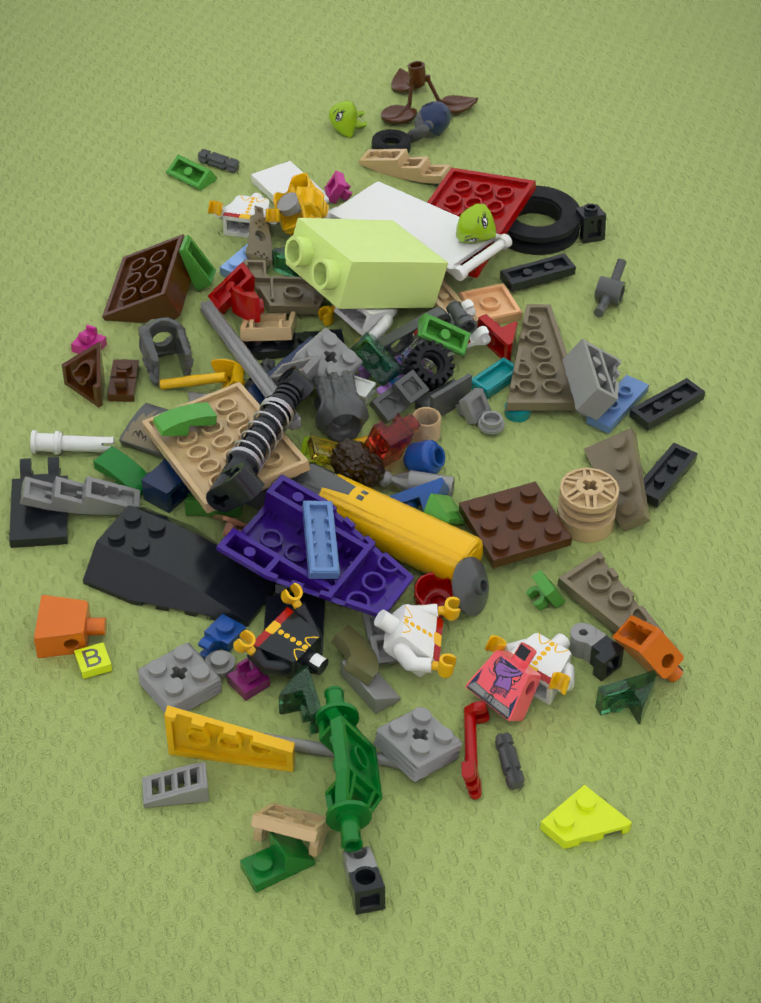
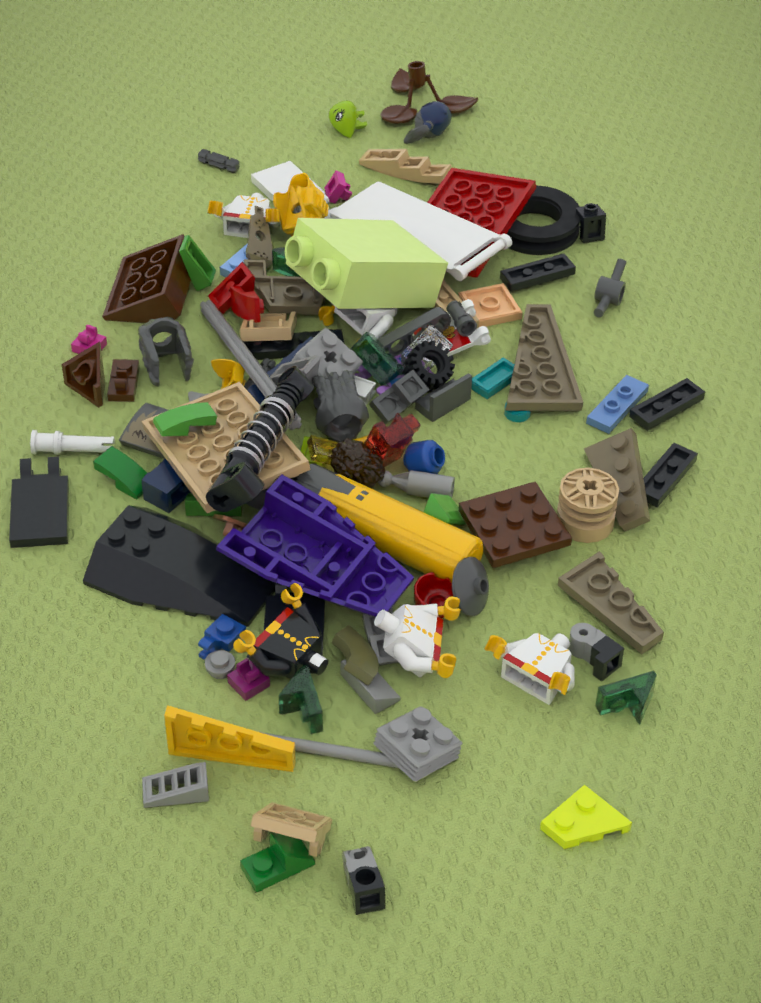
light grey slope [20,476,140,515] -> none
orange torso [34,595,107,658] -> none
neon yellow tile [74,642,112,679] -> none
light grey brick [138,643,222,713] -> none
yellow piece [159,372,228,390] -> none
bright green slope [166,154,217,191] -> none
light grey tile [277,192,301,216] -> none
medium blue plate [302,501,340,579] -> none
green plate [315,686,383,852] -> none
black tyre [372,129,411,153] -> none
blue slope [390,477,449,511] -> none
tan piece [411,407,441,442] -> none
bright green slope [418,313,471,357] -> none
light grey tile [455,388,491,424] -> none
lime piece [456,204,496,244] -> none
red hinge [461,701,490,800] -> none
coral torso [465,642,541,721] -> none
red slope [477,314,518,362] -> none
light grey plate [478,411,505,435] -> none
dark grey axle [495,732,525,790] -> none
bright green tile [526,570,566,610] -> none
light grey wedge [562,339,621,420] -> none
orange torso [612,615,684,682] -> none

